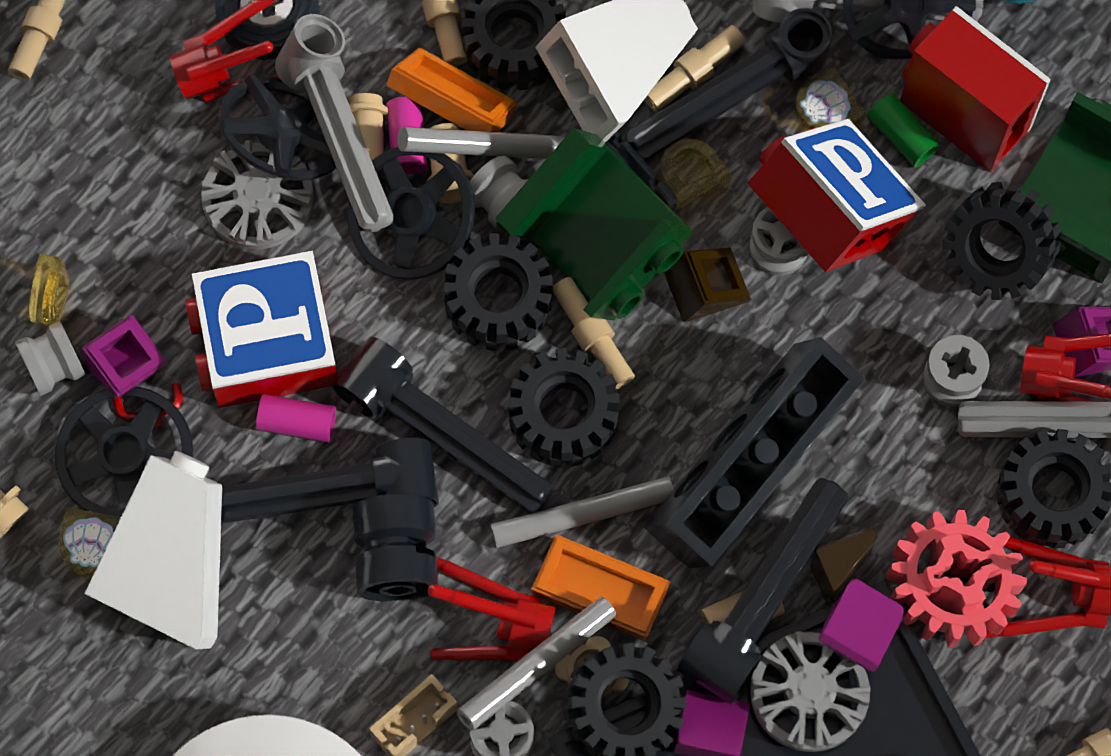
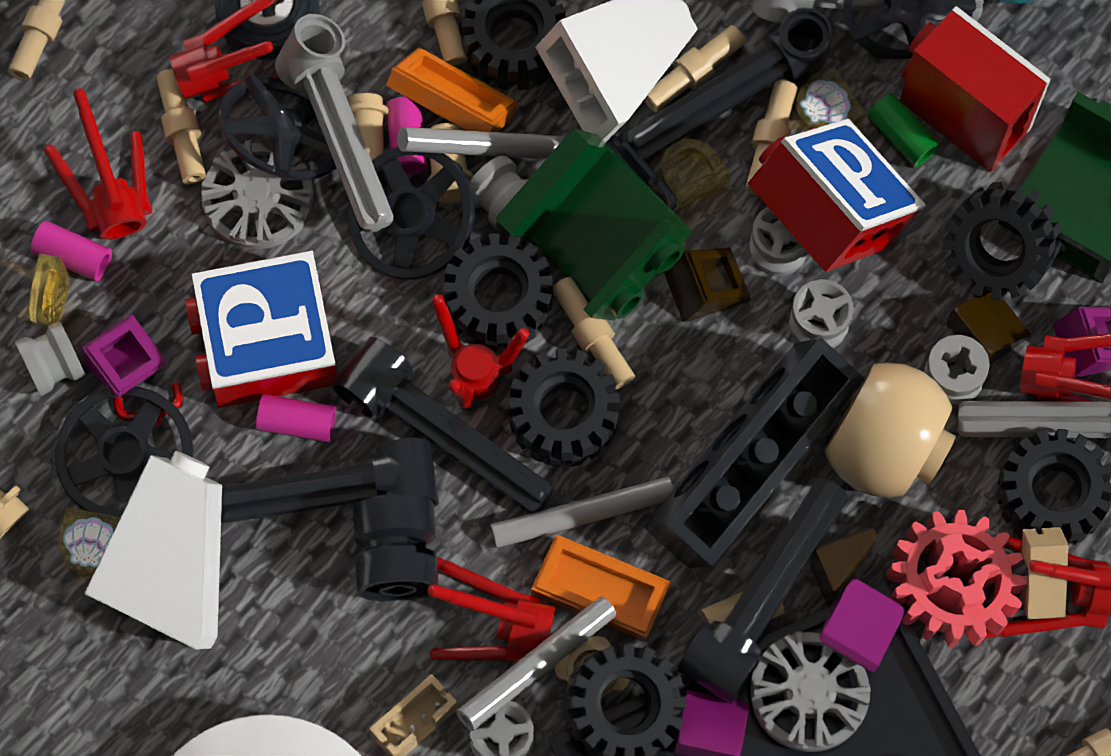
none -> dark pink piece [30,221,112,282]
none -> red plant [44,88,153,240]
none -> tan bar [156,69,206,184]
none -> red plant [432,294,529,408]
none -> tan bar [745,80,797,196]
none -> light grey wheel [789,279,854,348]
none -> tan wheel [824,362,956,498]
none -> dark brown slope [946,290,1032,365]
none -> tan piece [1020,527,1068,619]

